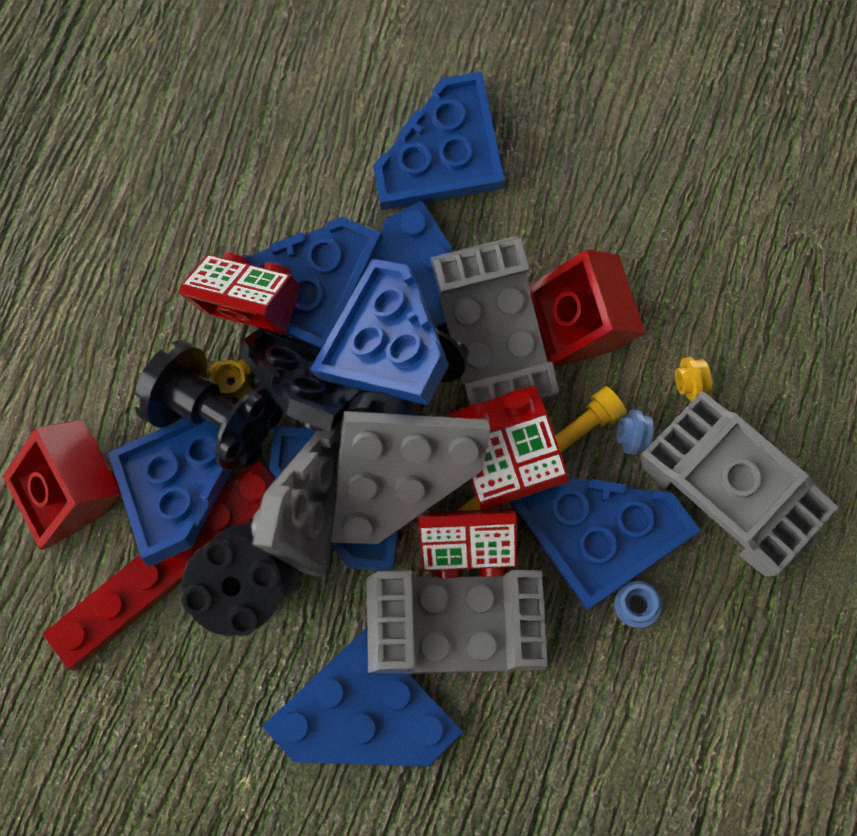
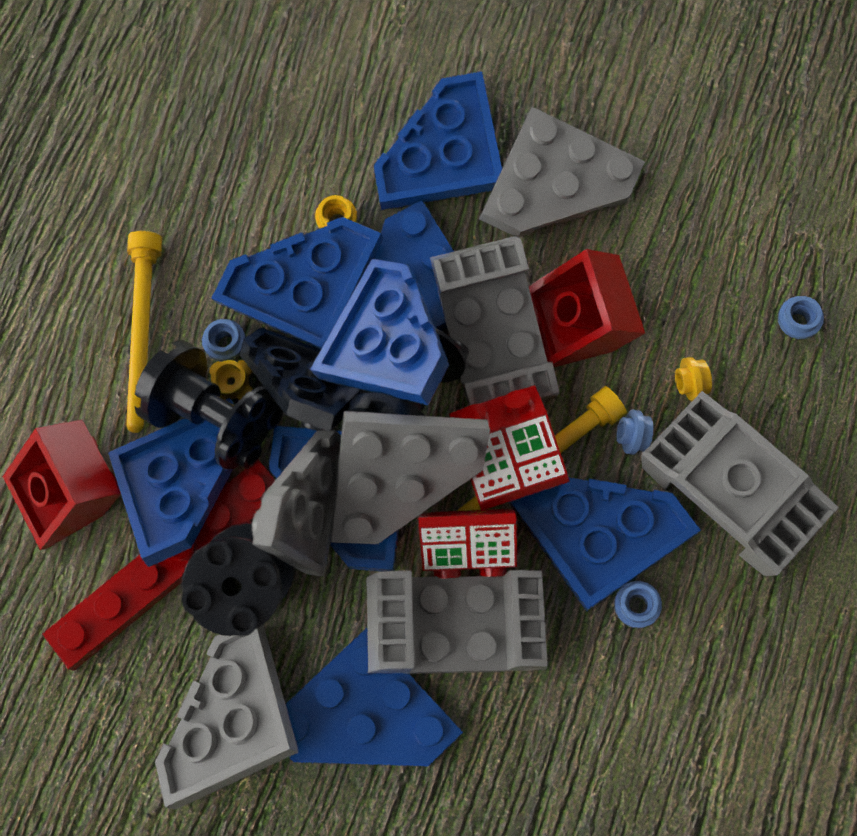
red slope [178,252,300,335] -> none
none -> yellow piece [126,231,162,433]
none -> light grey plate [155,624,298,810]
none -> medium blue plate [202,319,246,362]
none -> yellow plate [315,195,357,229]
none -> light grey plate [479,107,645,237]
none -> medium blue plate [778,296,824,339]

